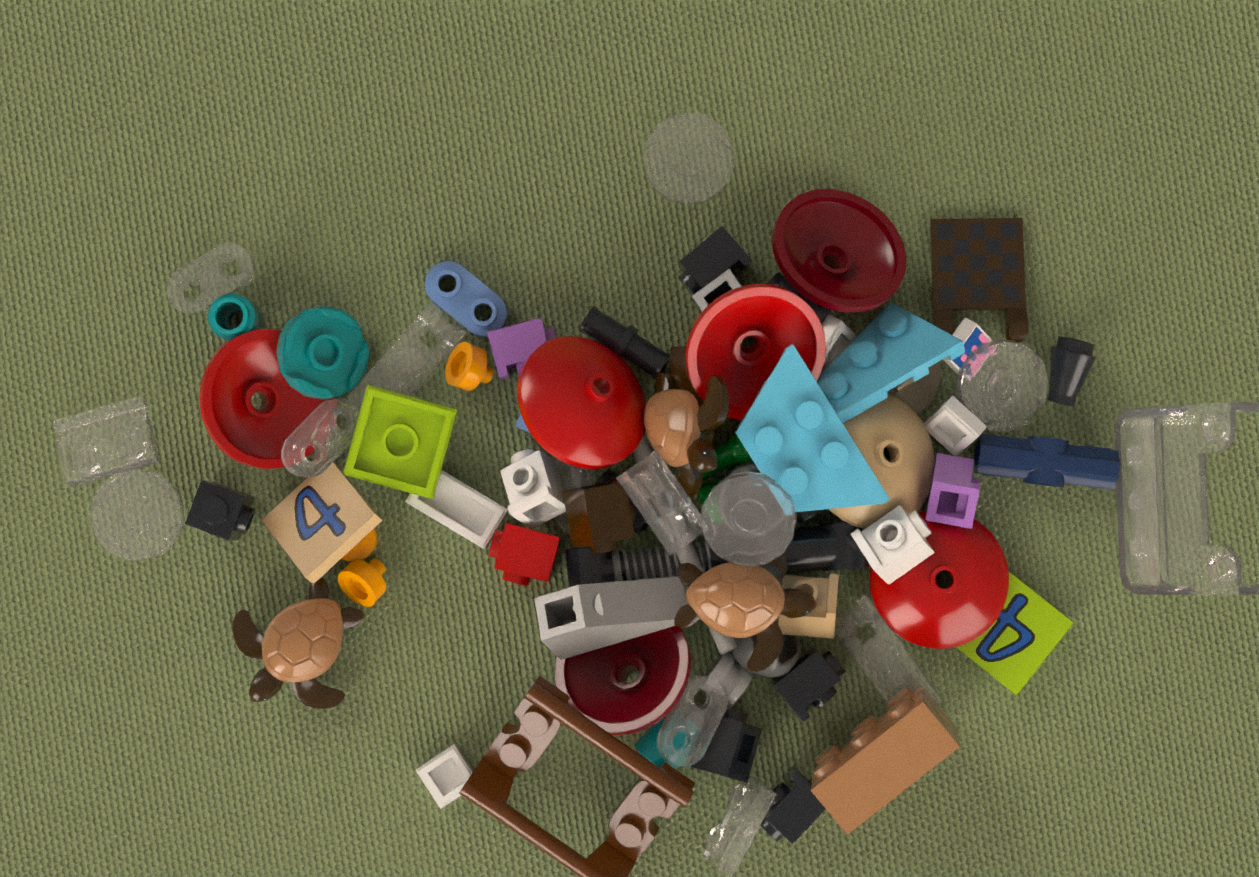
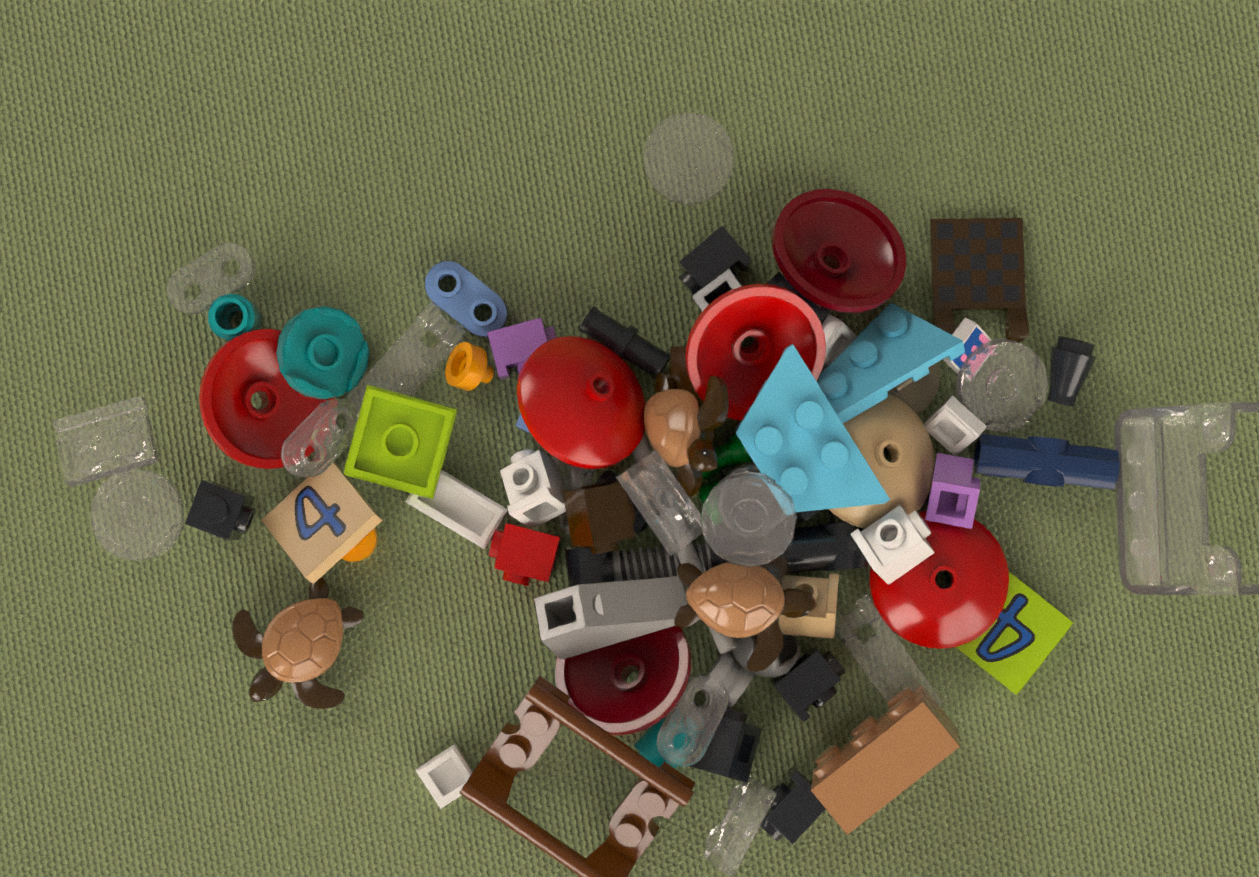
light orange tile [338,558,386,607] -> none

